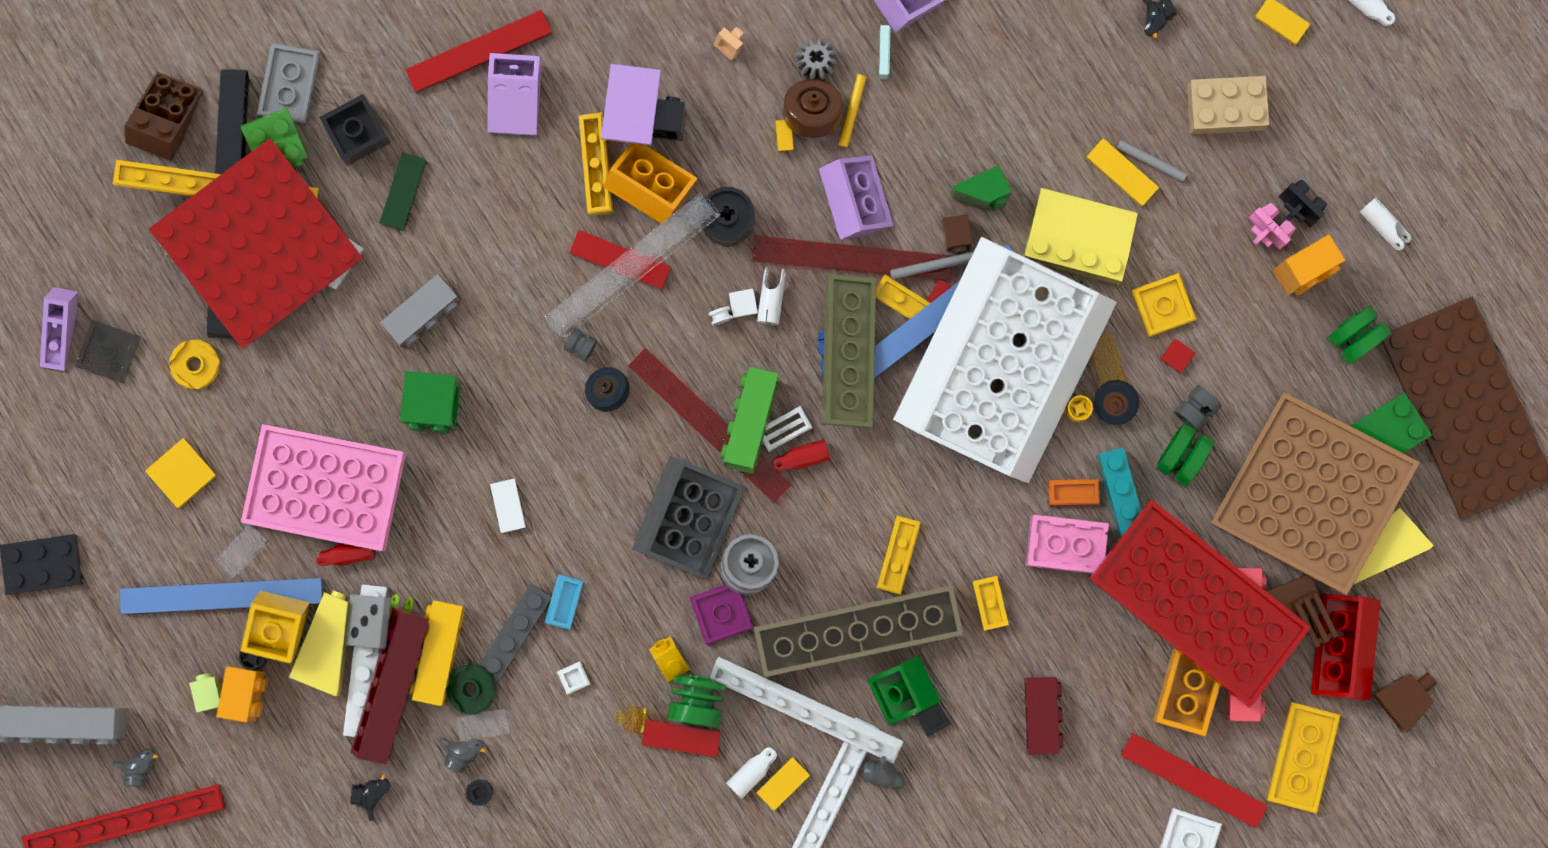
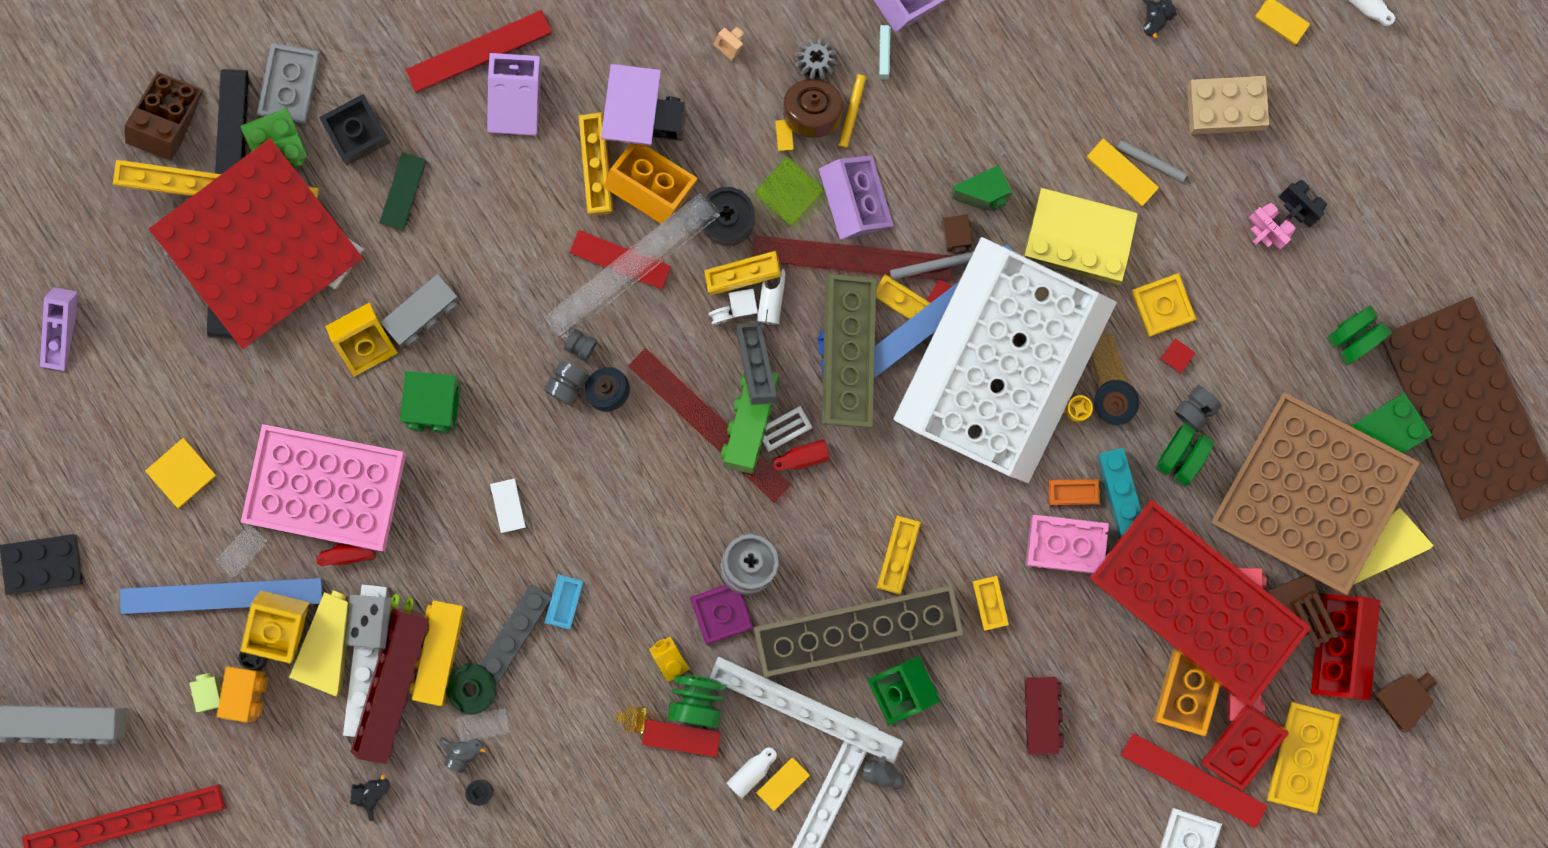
clear smoke tile [75,320,141,384] -> none
dark grey animal [112,749,158,787] -> none
yellow tile [169,340,220,390] -> none
white tile [557,661,591,695] -> none
dark grey slope [632,456,745,580] -> none
black tile [916,703,950,737] -> none
light orange brick [1273,234,1345,296] -> none
white piece [1360,197,1411,250] -> none
none -> yellow slope [325,302,398,377]
none -> dark grey wheel [544,360,589,406]
none -> yellow tile [704,251,782,296]
none -> dark grey plate [735,323,777,405]
none -> clear neon green tile [754,156,824,227]
none -> red tile [1201,705,1289,792]

